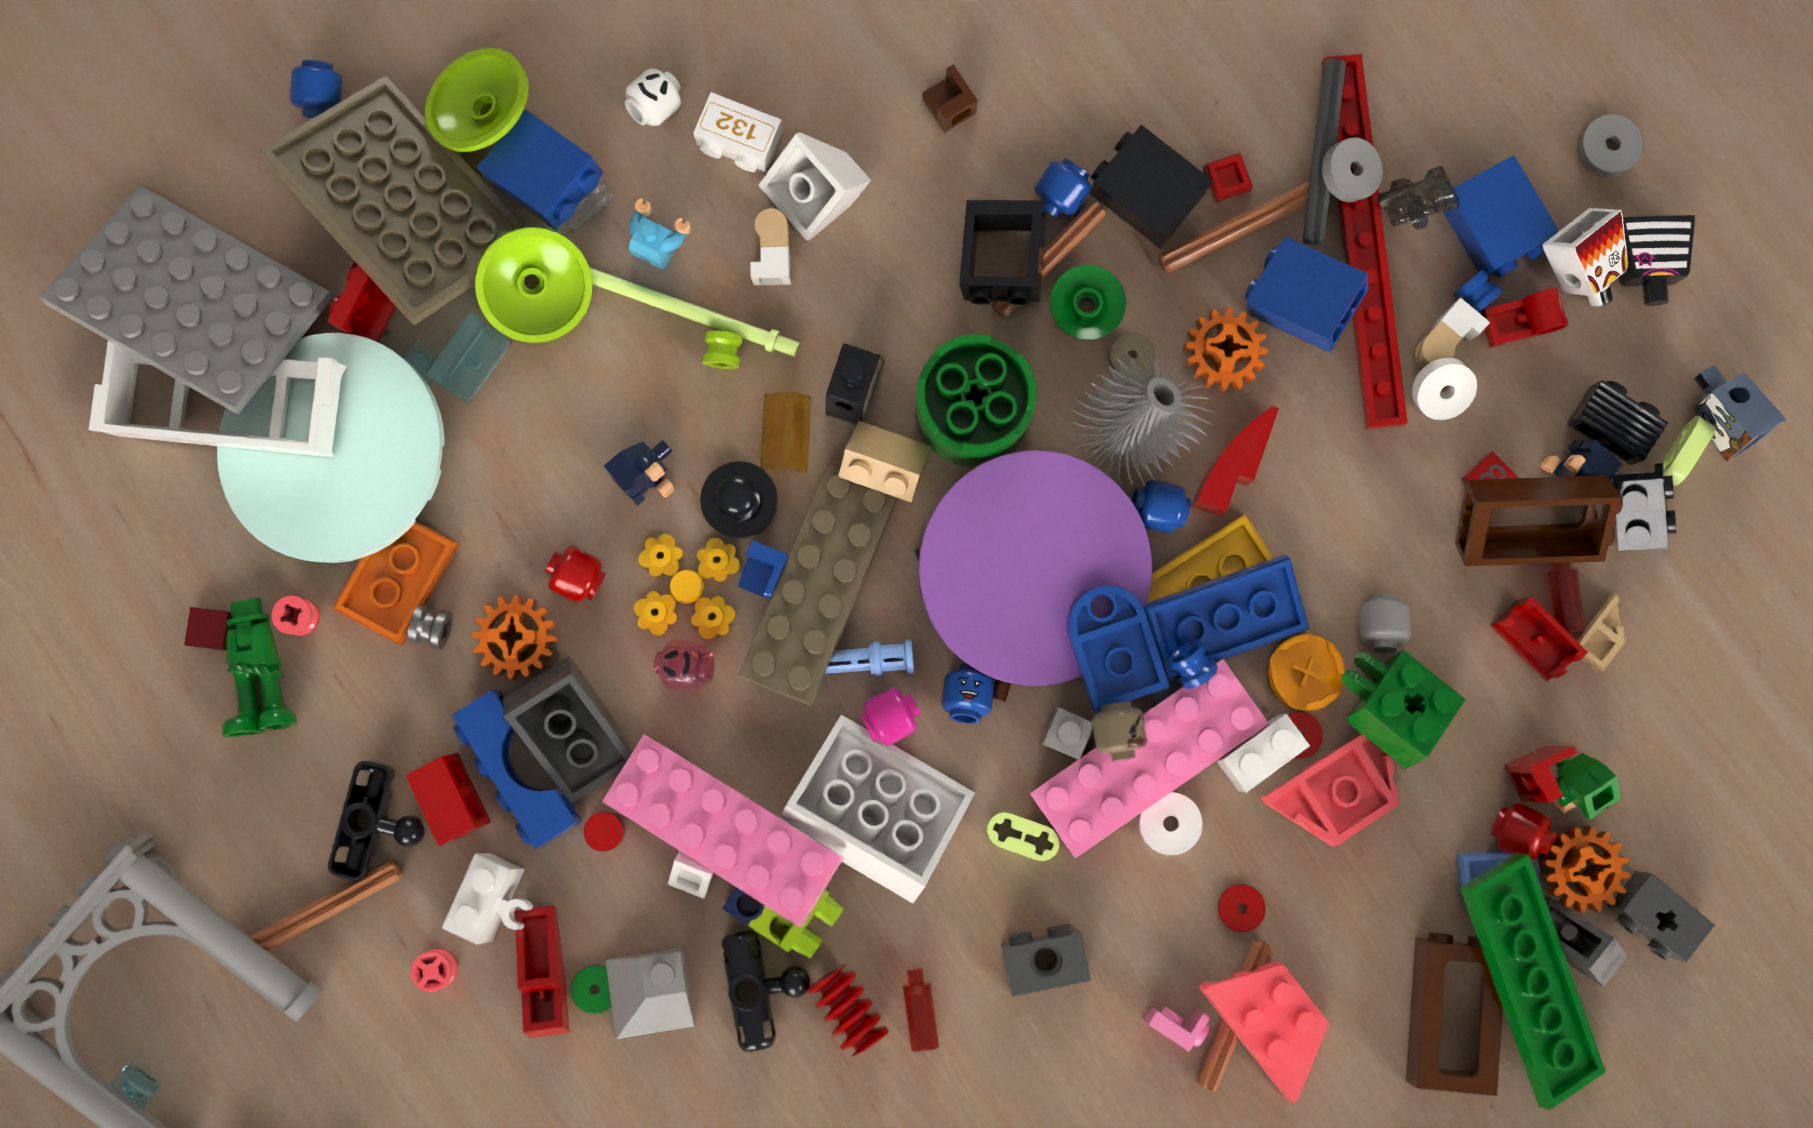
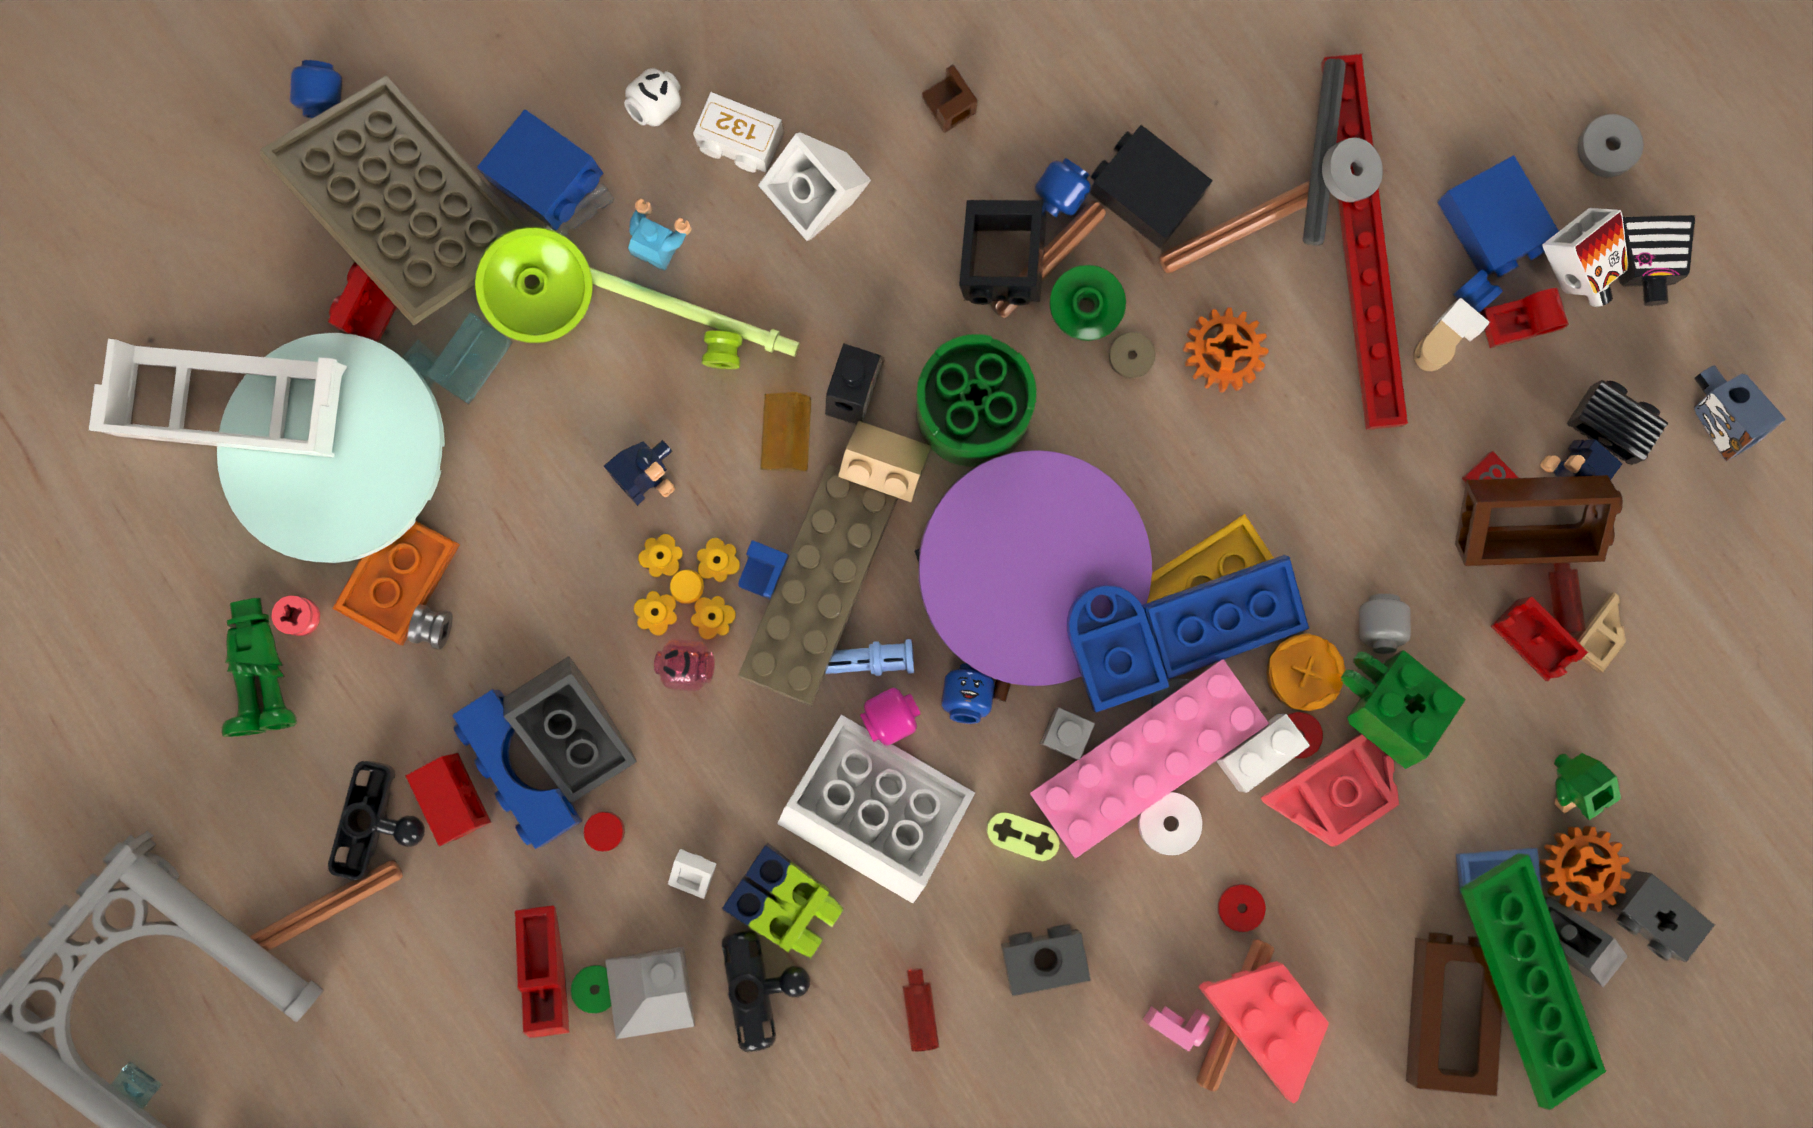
light grey plate [40,185,332,414] -> none
dark red tile [184,607,232,651] -> none
coral wheel [411,948,458,992] -> none
lime dish [425,48,529,152] -> none
white brick [442,853,533,945] -> none
orange gear [471,595,559,680] -> none
red head [544,546,606,603] -> none
bright pink plate [602,734,844,927] -> none
black plate [700,461,778,538] -> none
leg [750,208,791,286] -> none
red piece [807,964,889,1056] -> none
light grey piece [1068,344,1212,487] -> none
dark tan head [1092,702,1147,761] -> none
blue head [1131,479,1191,534] -> none
blue wheel [1168,640,1218,689] -> none
red slope [1191,406,1279,516] -> none
red tile [1203,153,1253,203] -> none
blue brick [1245,237,1369,353] -> none
clear smoke hips [1378,166,1460,230] -> none
white piece [1412,358,1477,420] -> none
red head [1491,803,1556,861] -> none
red panel [1504,746,1577,803] -> none
bracket [1612,463,1676,551] -> none
yellowish green beam [1662,416,1716,486] -> none

